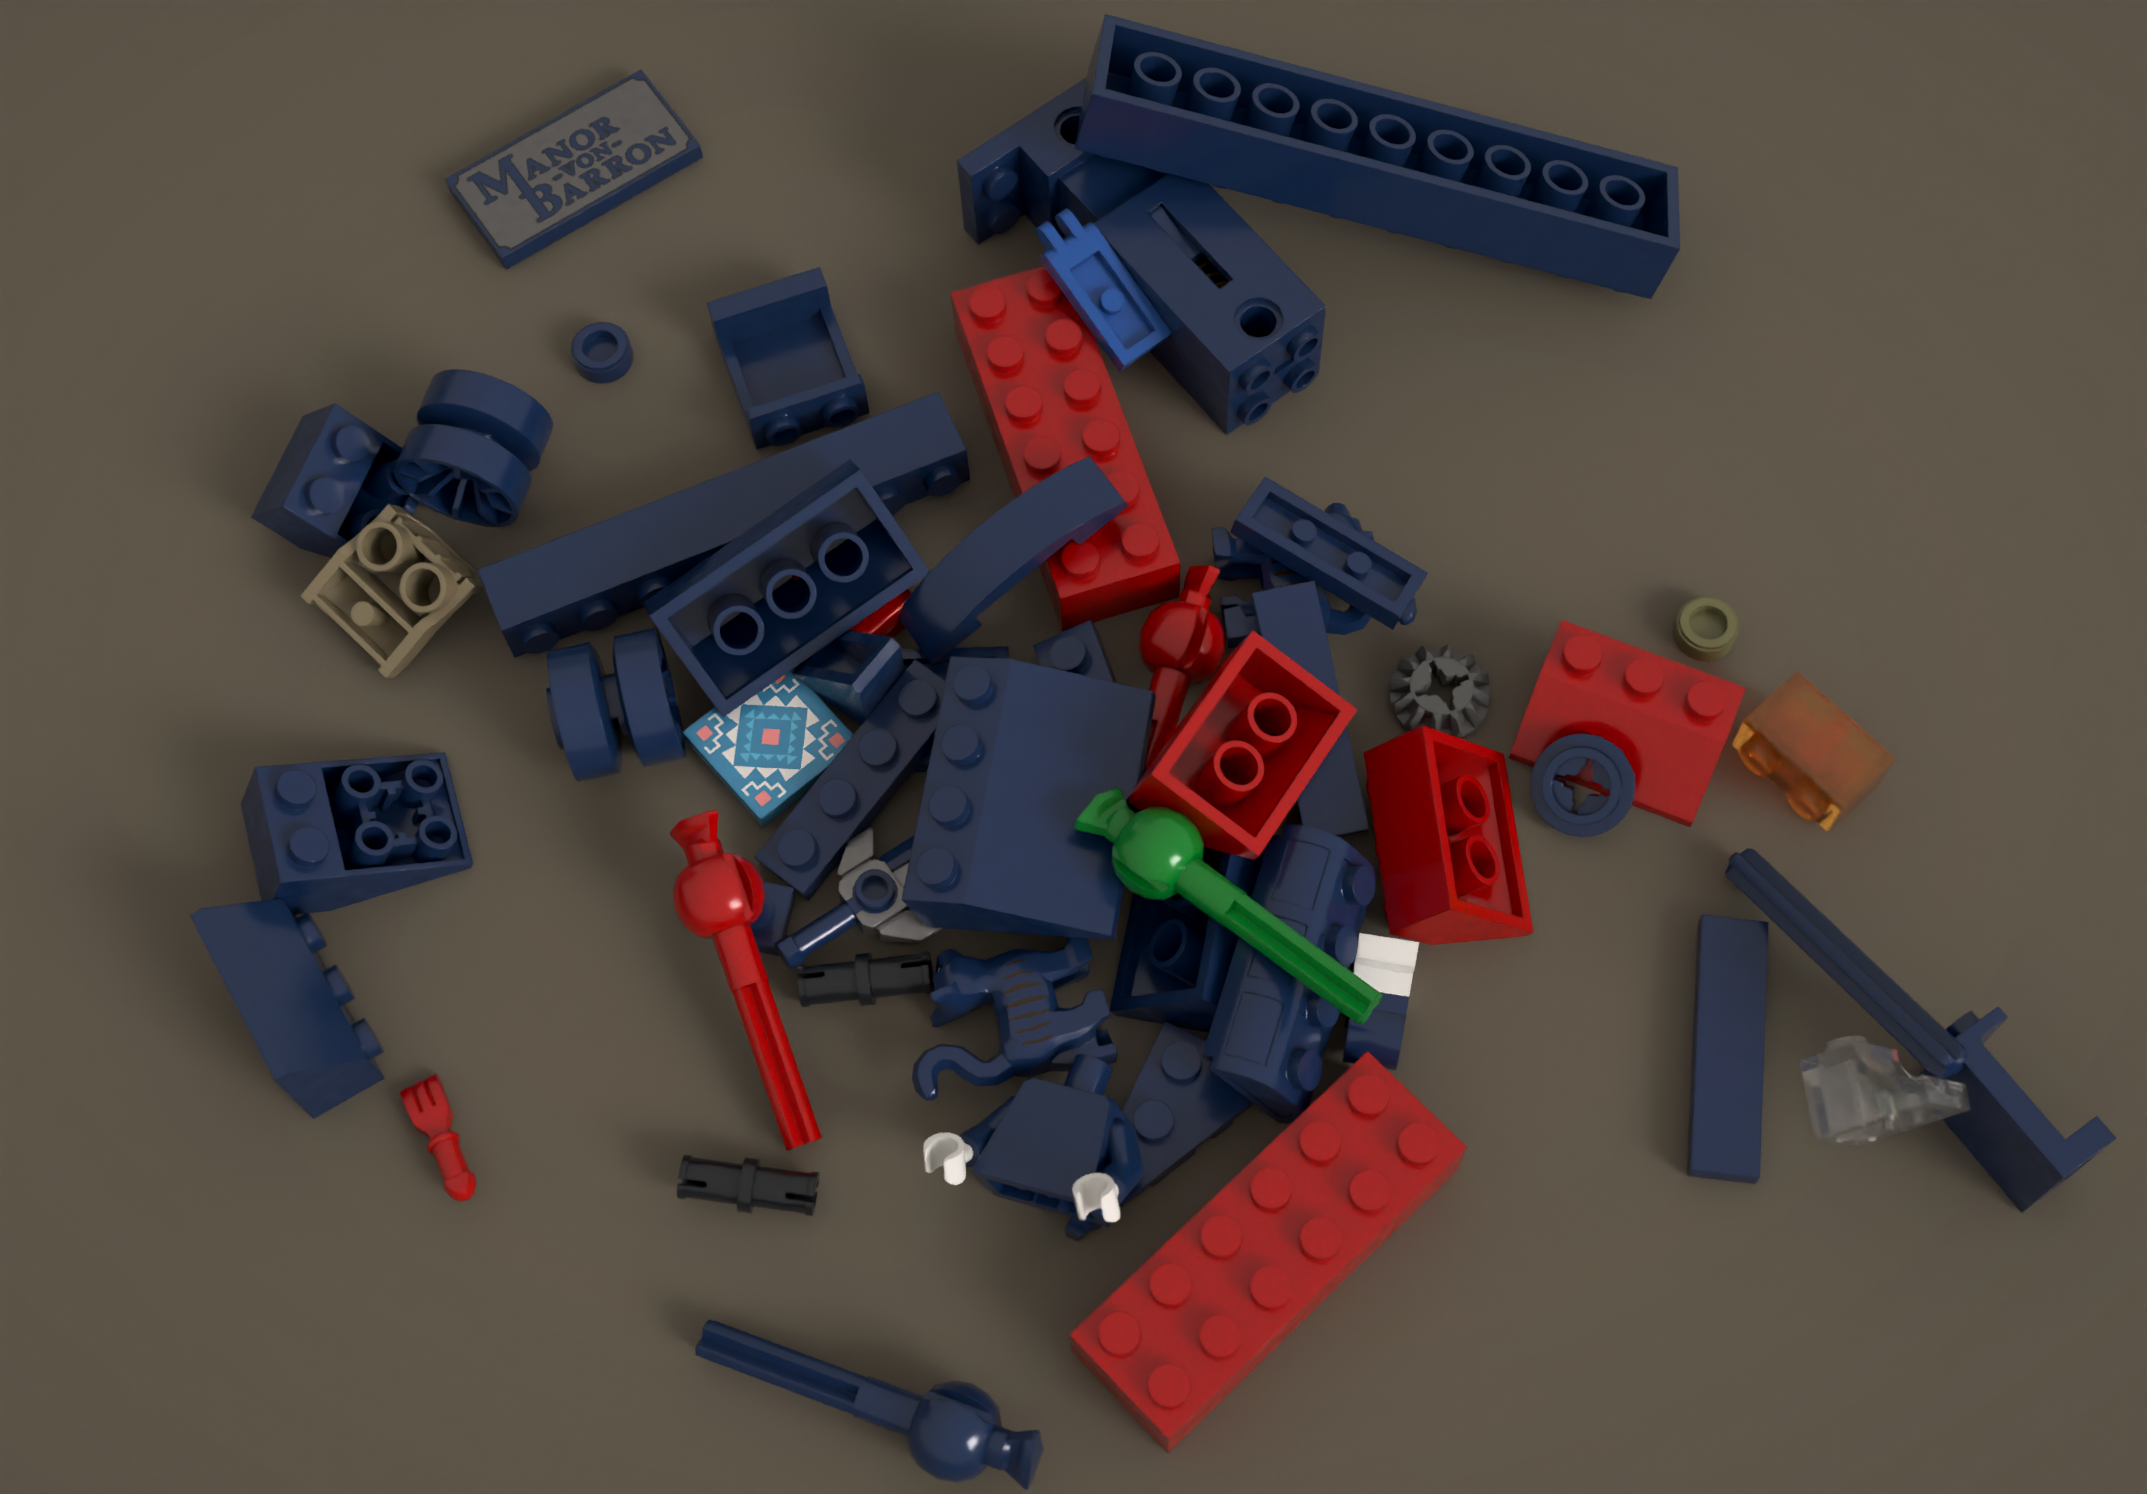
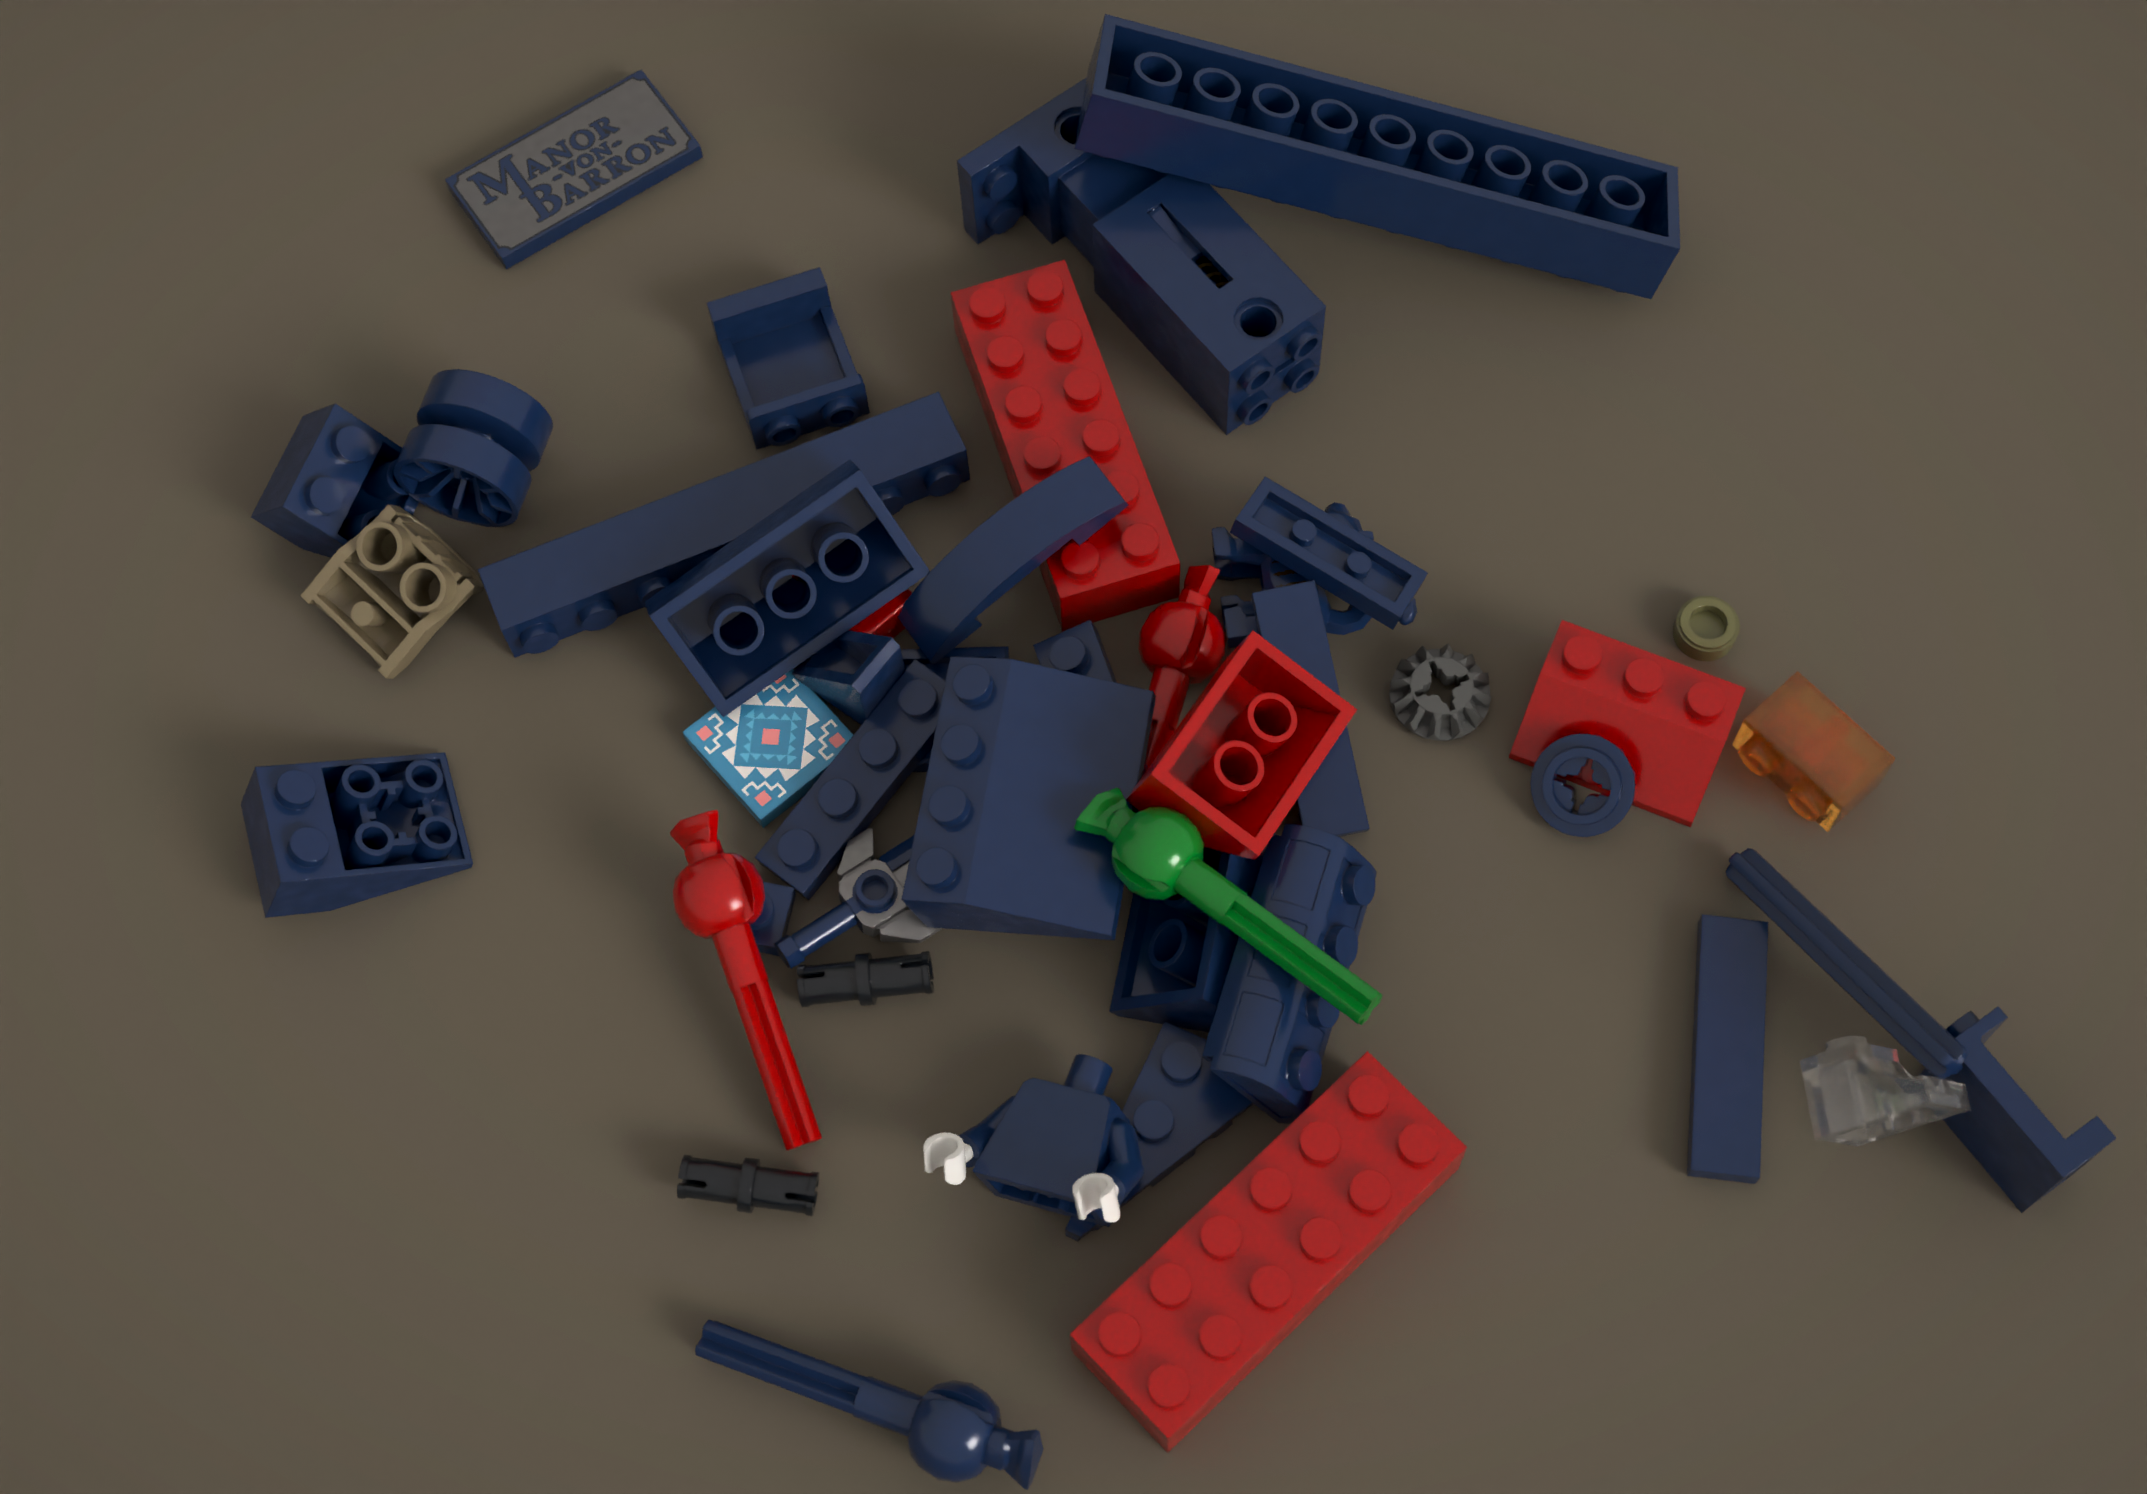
dark blue slope [190,898,385,1119] -> none
red piece [400,1073,477,1202] -> none
dark blue wheel [546,627,686,782] -> none
dark blue tile [571,322,633,384] -> none
dark blue animal [912,937,1118,1101] -> none
blue hinge [1036,208,1172,372] -> none
leg [1342,933,1419,1070] -> none
red slope [1363,725,1534,945] -> none

